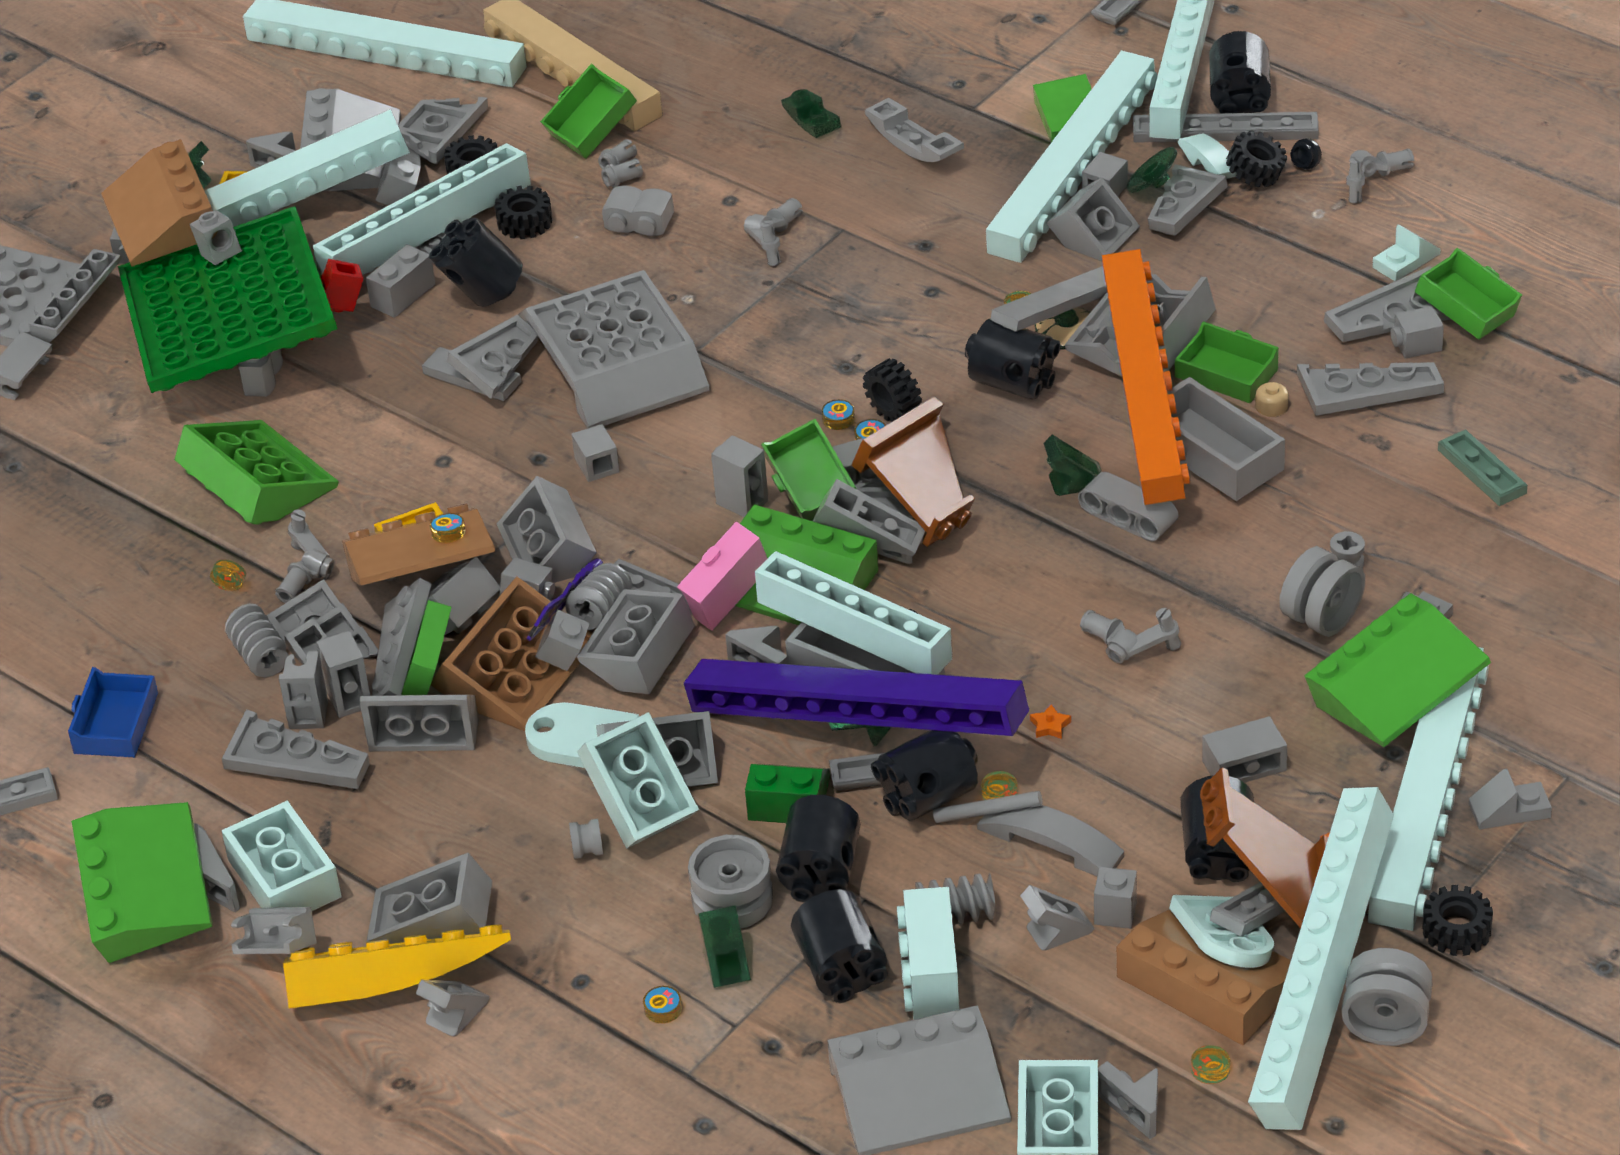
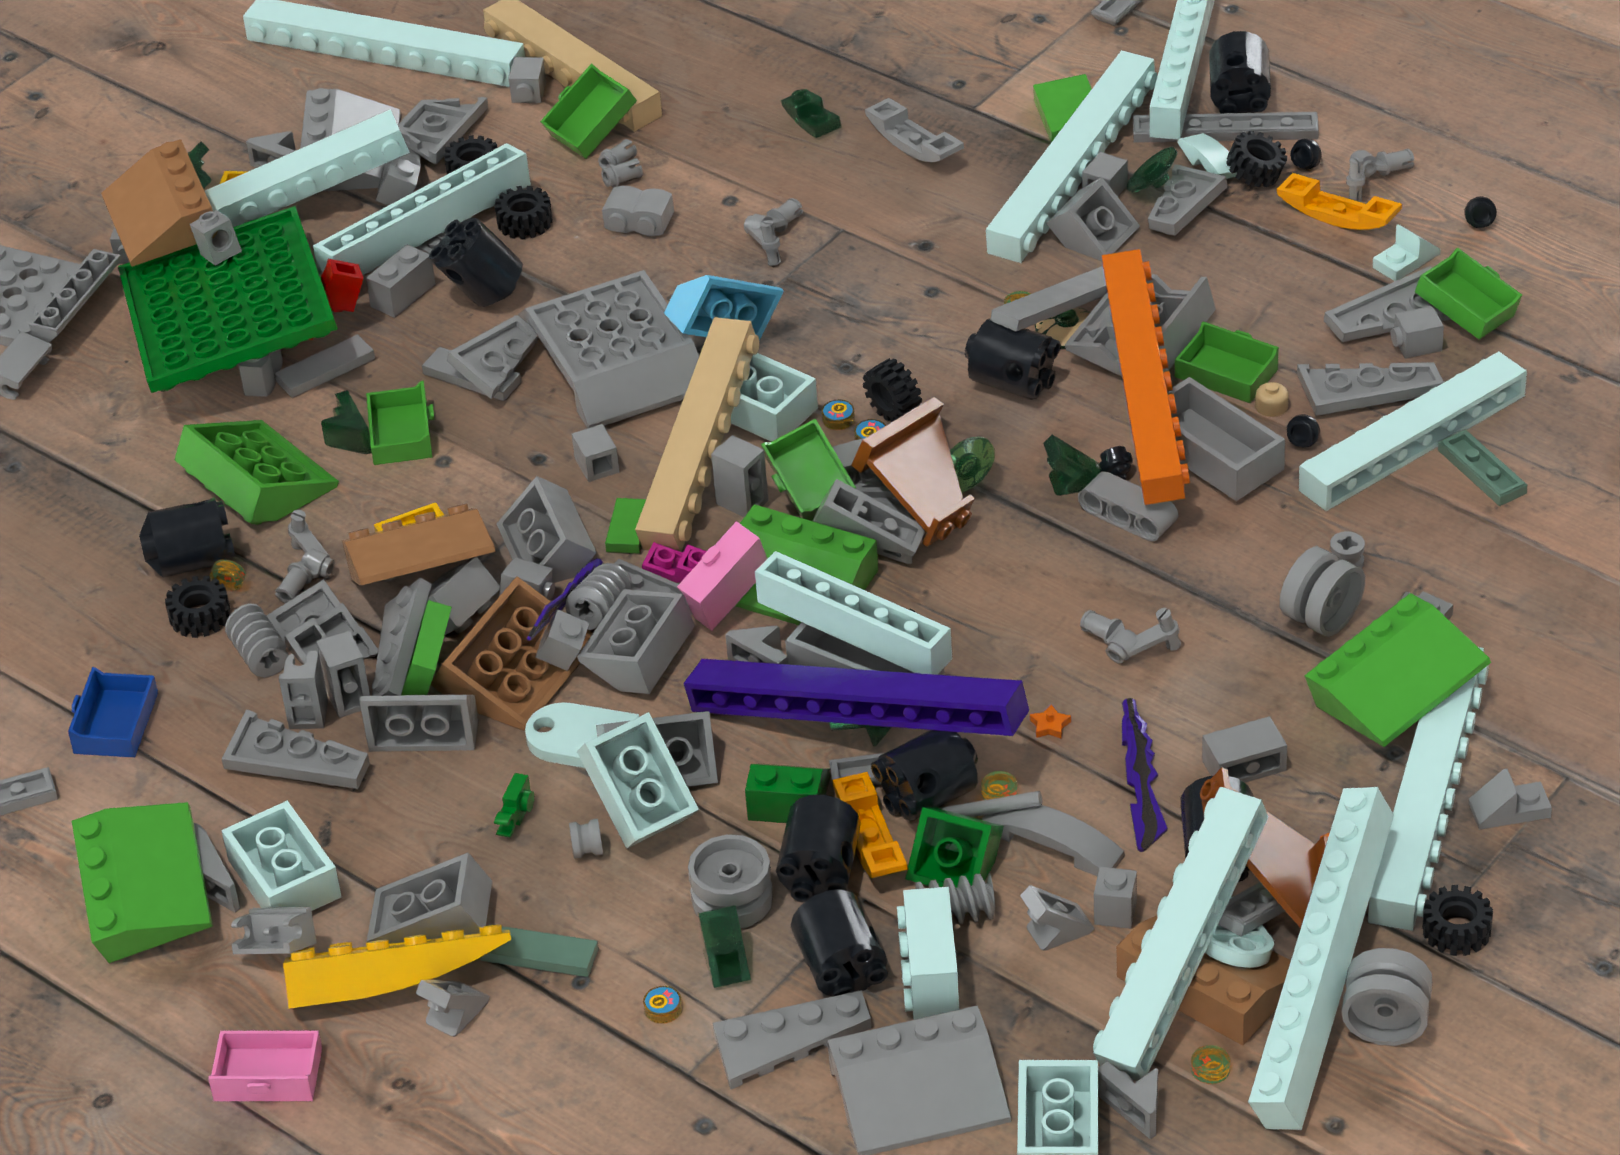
tile [430,513,466,543] -> none
none -> black cylinder [139,498,236,578]
none -> black tyre [165,576,231,638]
none -> bright pink container [208,1031,322,1101]
none -> light grey tile [275,334,375,398]
none -> clear green slope [321,390,372,455]
none -> bright green container [366,381,435,465]
none -> sand green tile [480,924,599,977]
none -> green plate [494,773,535,838]
none -> light grey brick [509,57,546,103]
none -> bright green tile [605,498,646,554]
none -> tan brick [635,317,759,552]
none -> dark pink slope [642,542,707,583]
none -> medium azure slope [664,275,784,340]
none -> light grey wing [713,990,871,1090]
none -> light aqua brick [731,353,818,442]
none -> light orange slope [833,772,908,878]
none -> green slope [905,807,1004,887]
none -> clear green dish [950,436,995,493]
none -> light aqua brick [1093,787,1268,1081]
none -> black plate [1099,446,1133,480]
none -> dark purple sword [1122,698,1168,852]
none -> light orange slope [1276,173,1402,230]
none -> black plate [1287,414,1320,448]
none -> light aqua brick [1299,352,1527,511]
none -> black plate [1464,196,1497,228]

